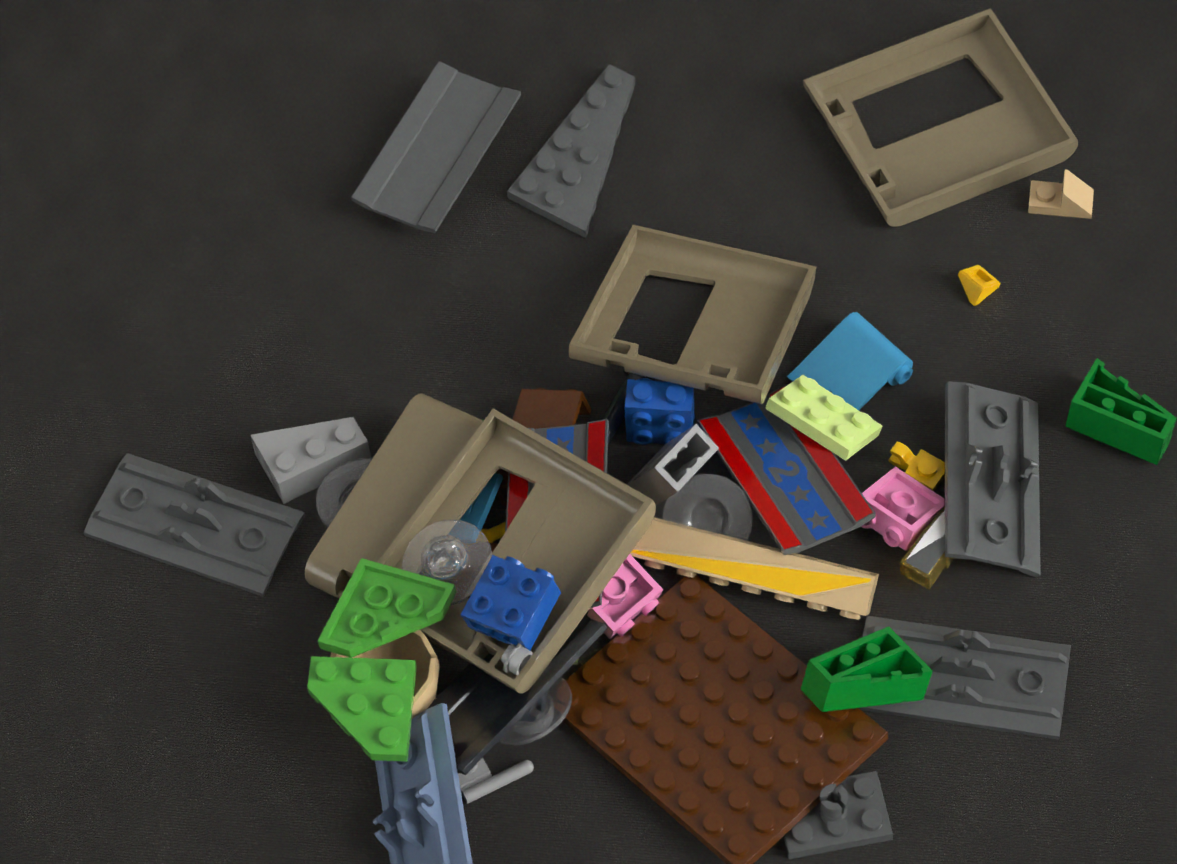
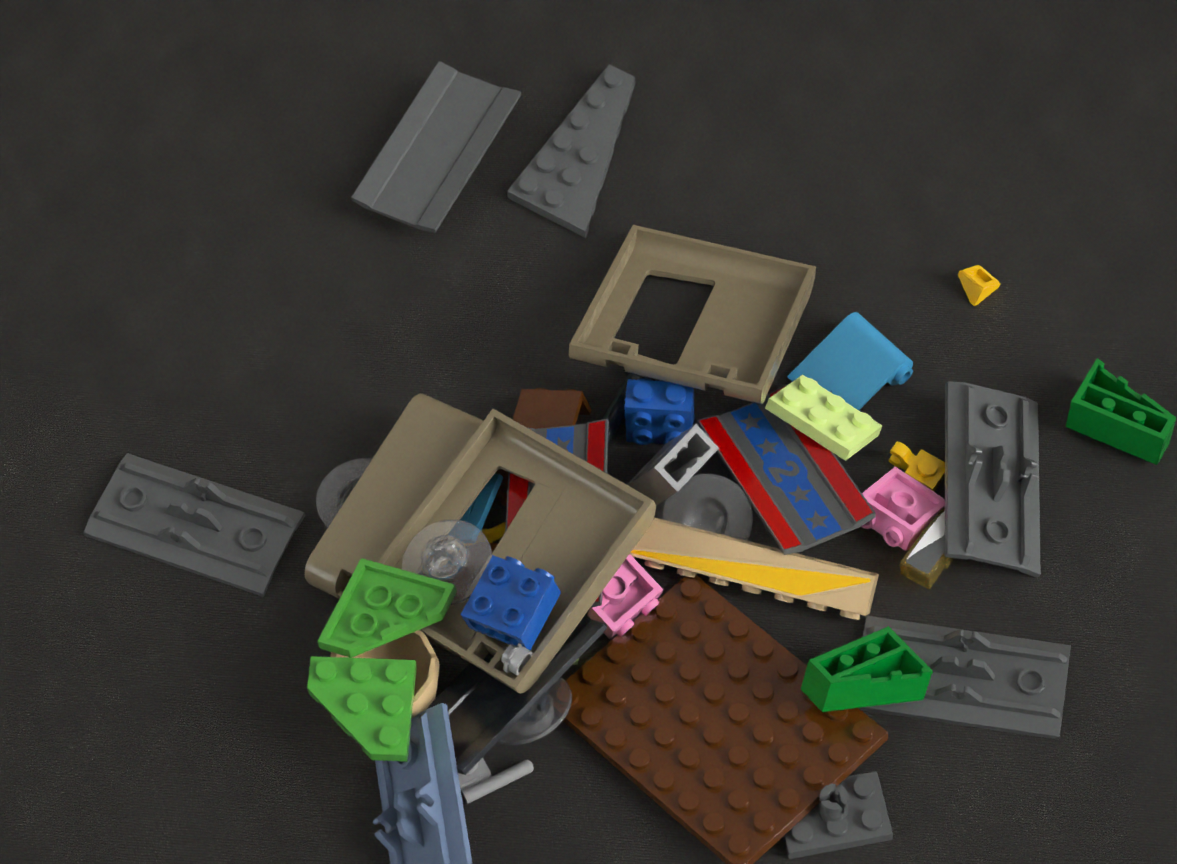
light grey wedge [250,417,372,504] -> none
dark tan door [803,8,1078,227] -> none
tan slope [1028,170,1094,219] -> none

